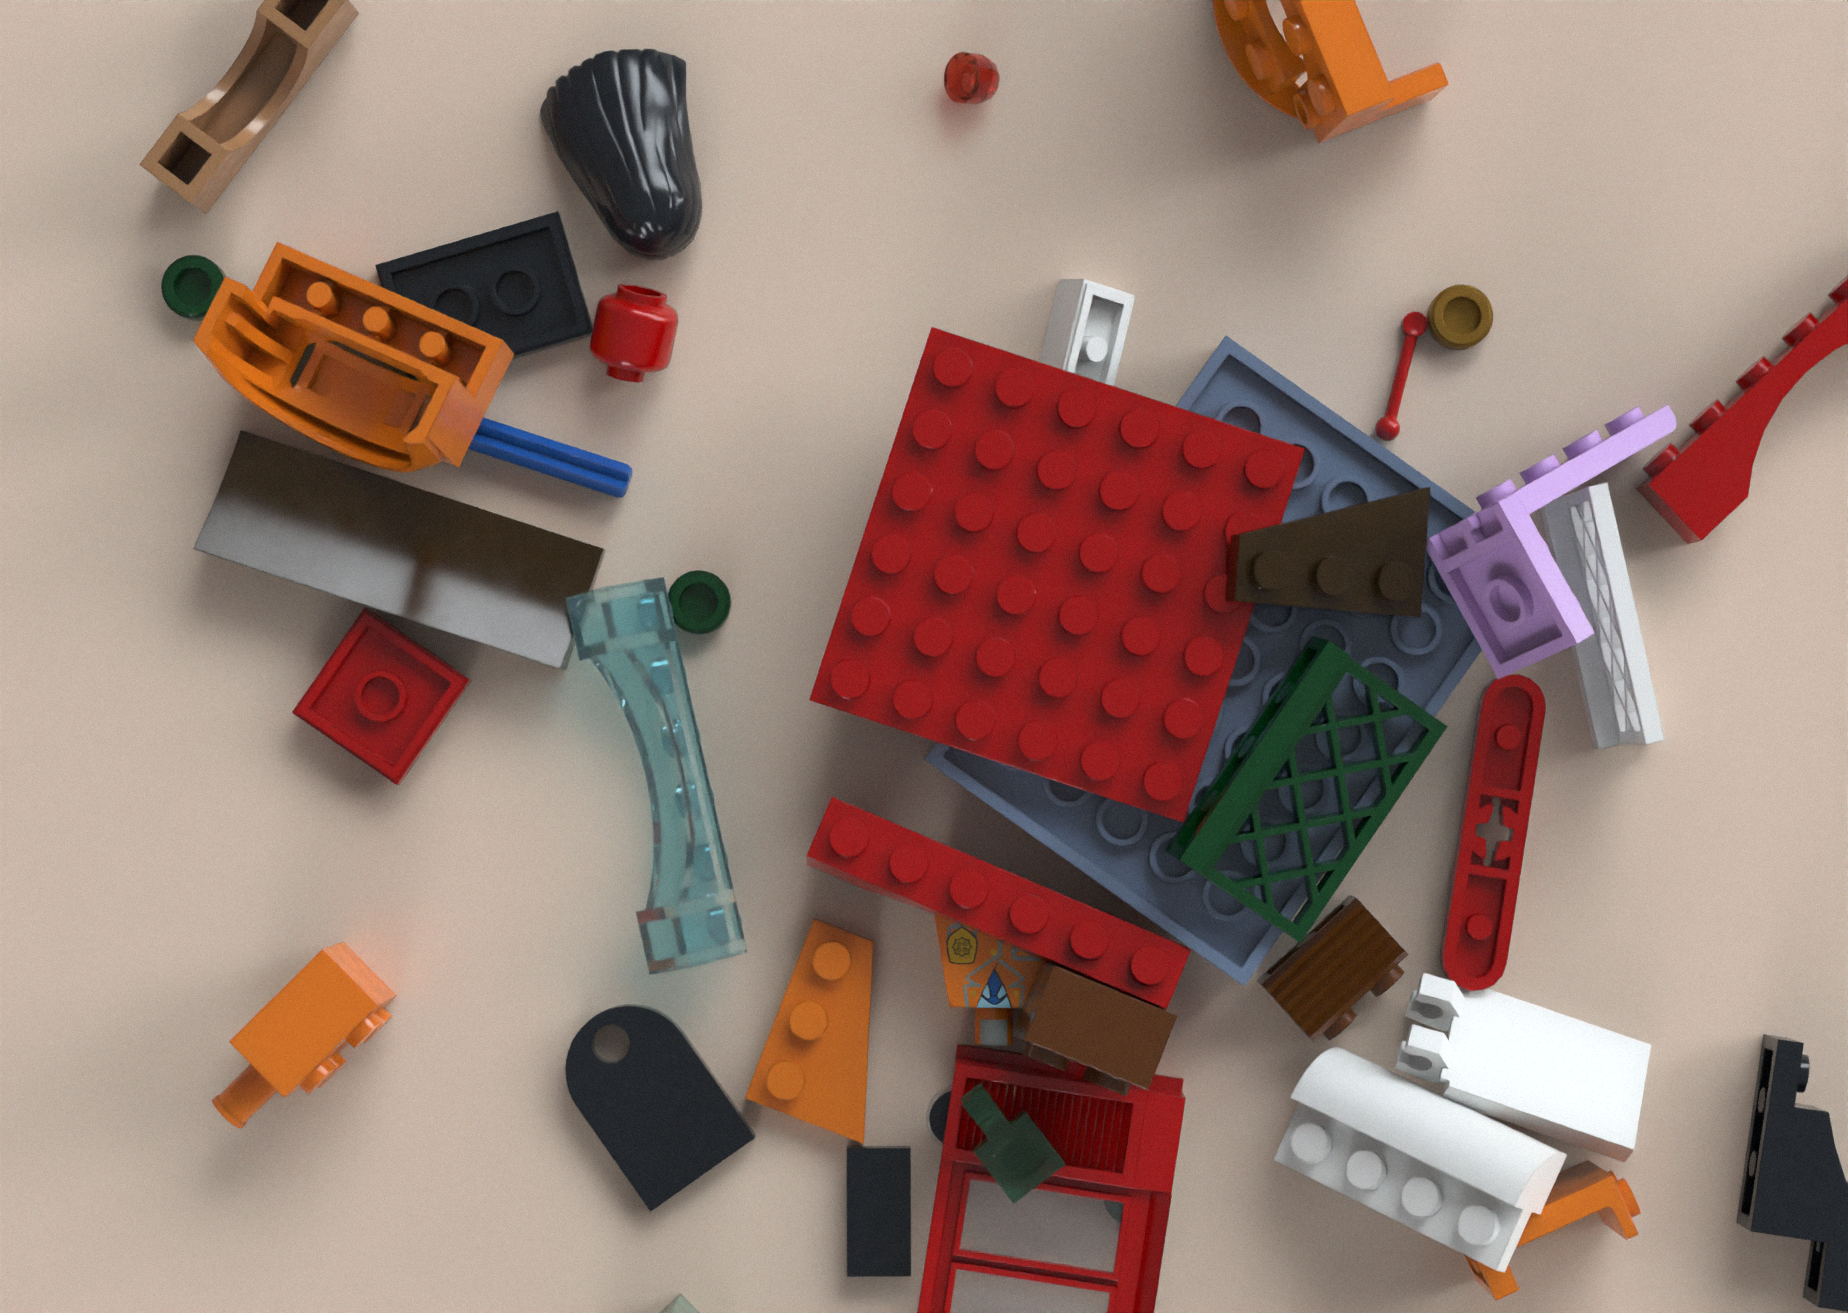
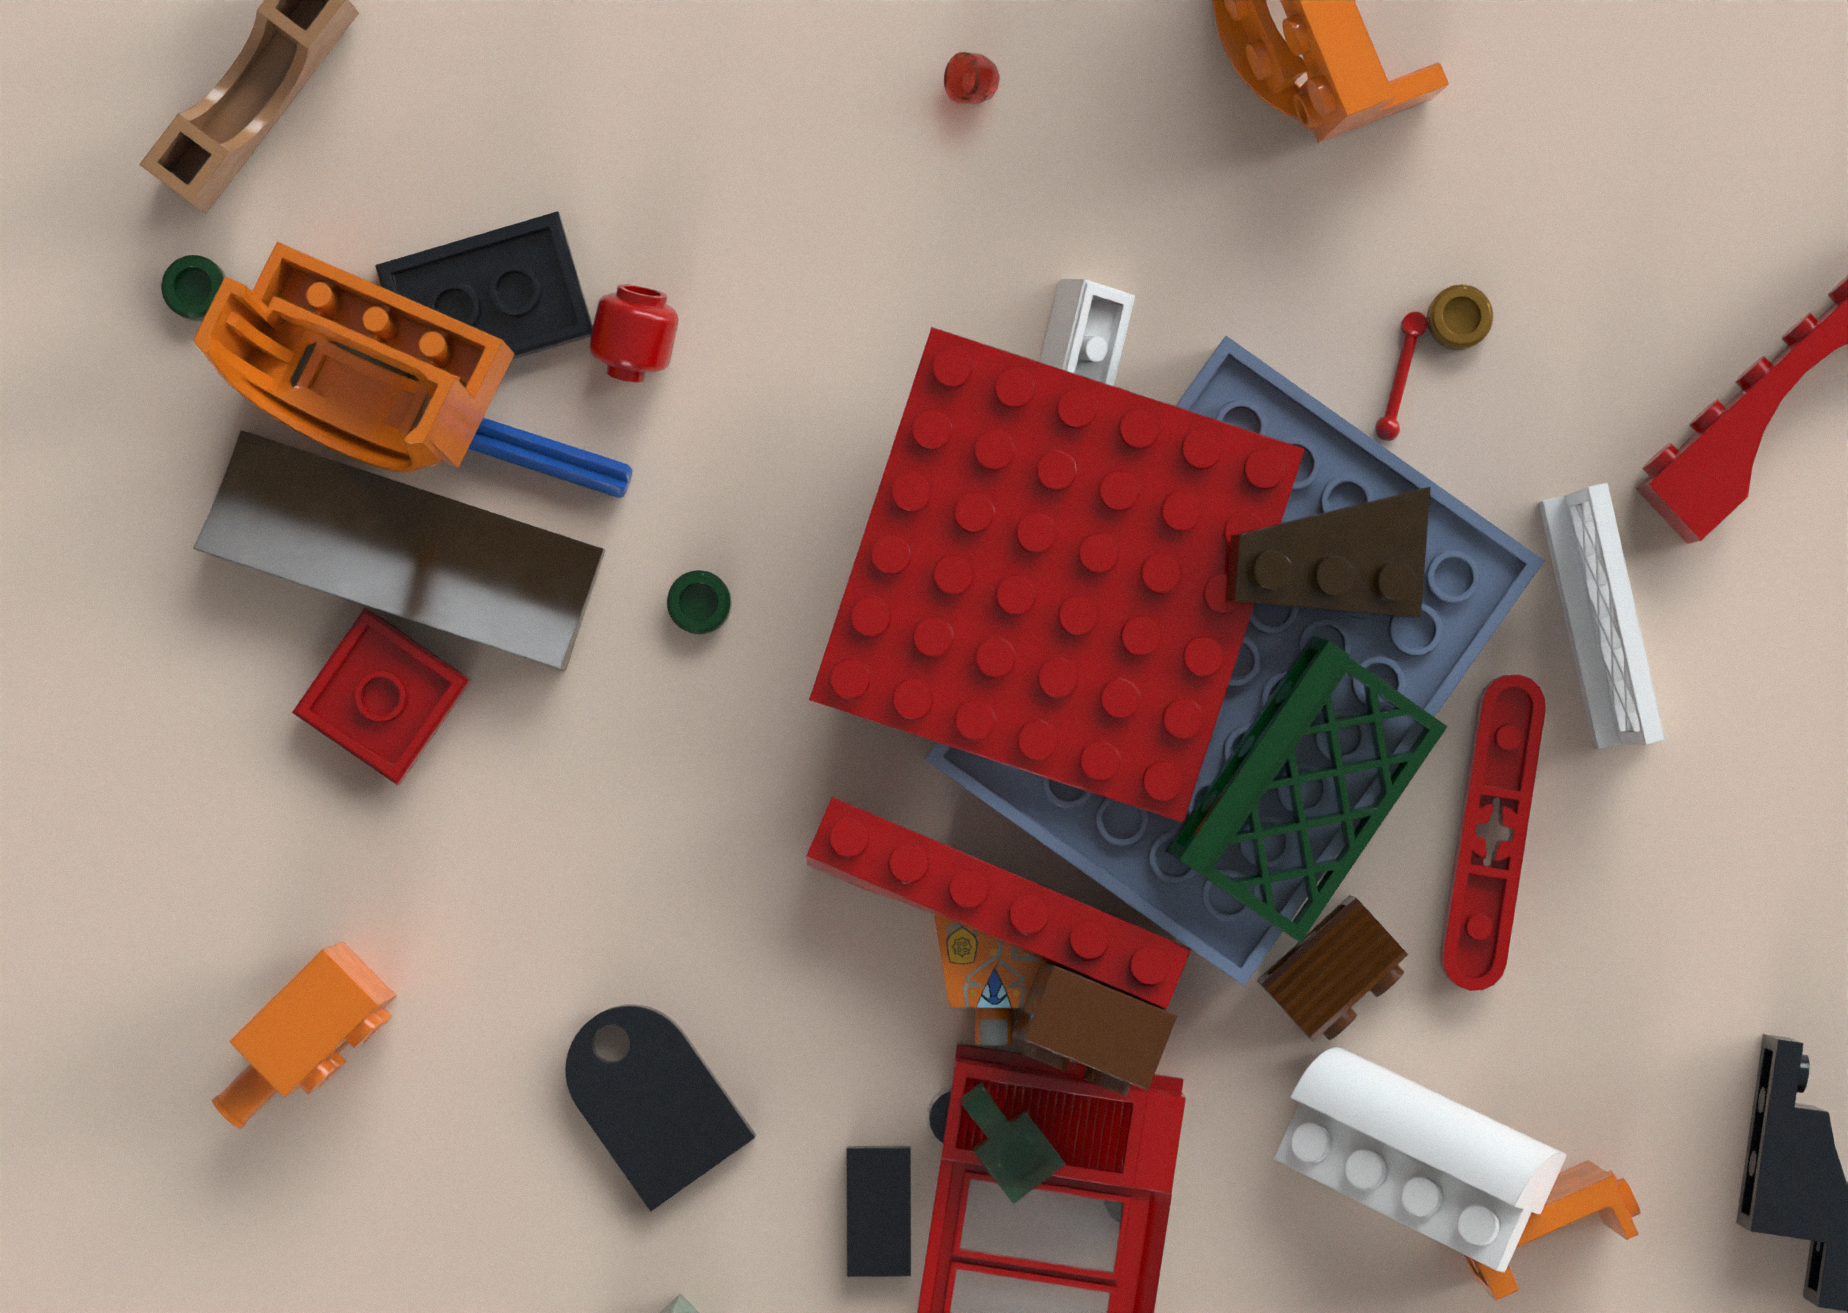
black hair [540,49,702,260] -> none
clear light blue arch [566,577,748,975] -> none
orange wing [745,918,874,1144] -> none
white tile [1394,973,1651,1162] -> none
lavender bracket [1426,405,1677,679] -> none

